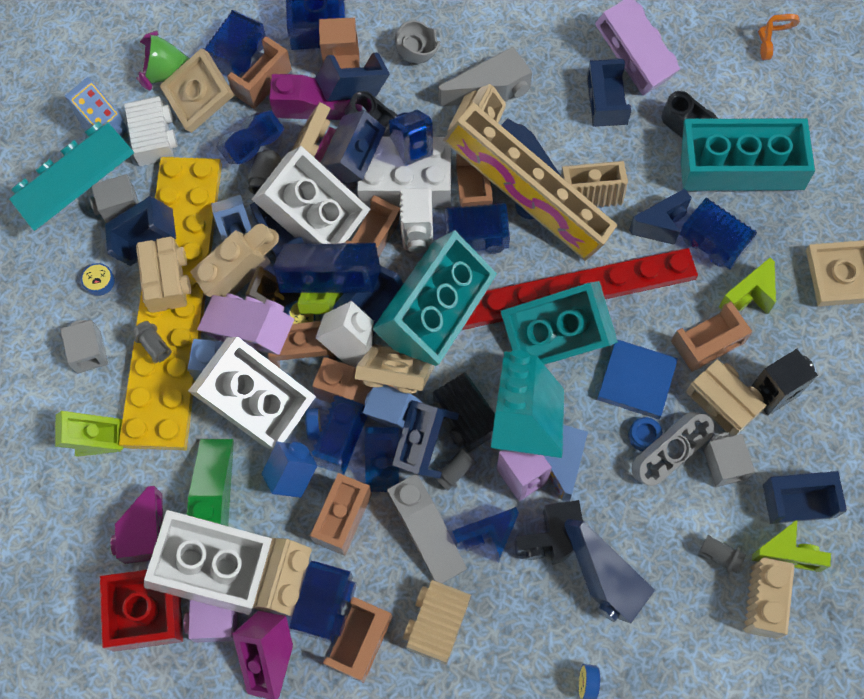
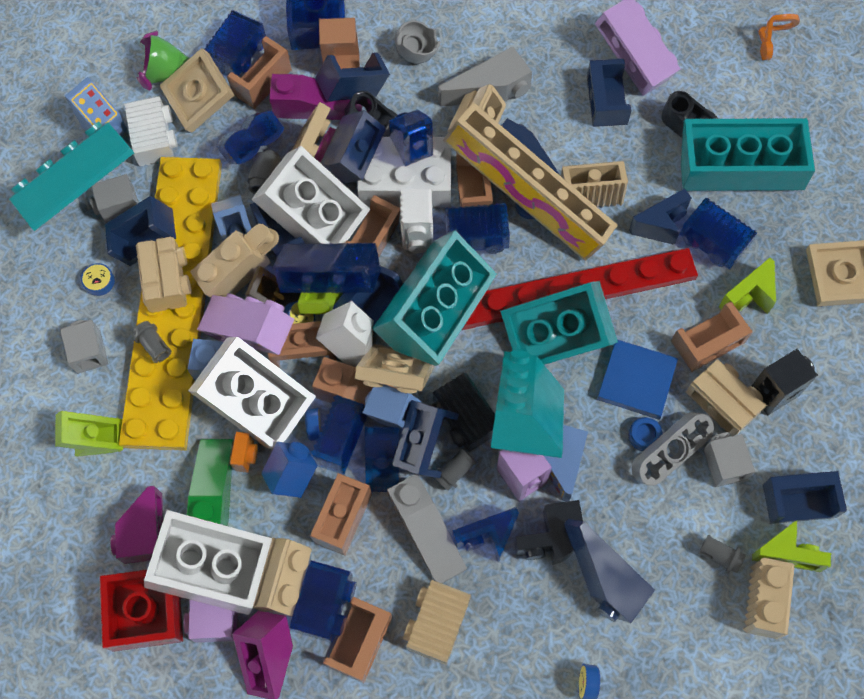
none -> orange plate [230,431,258,473]

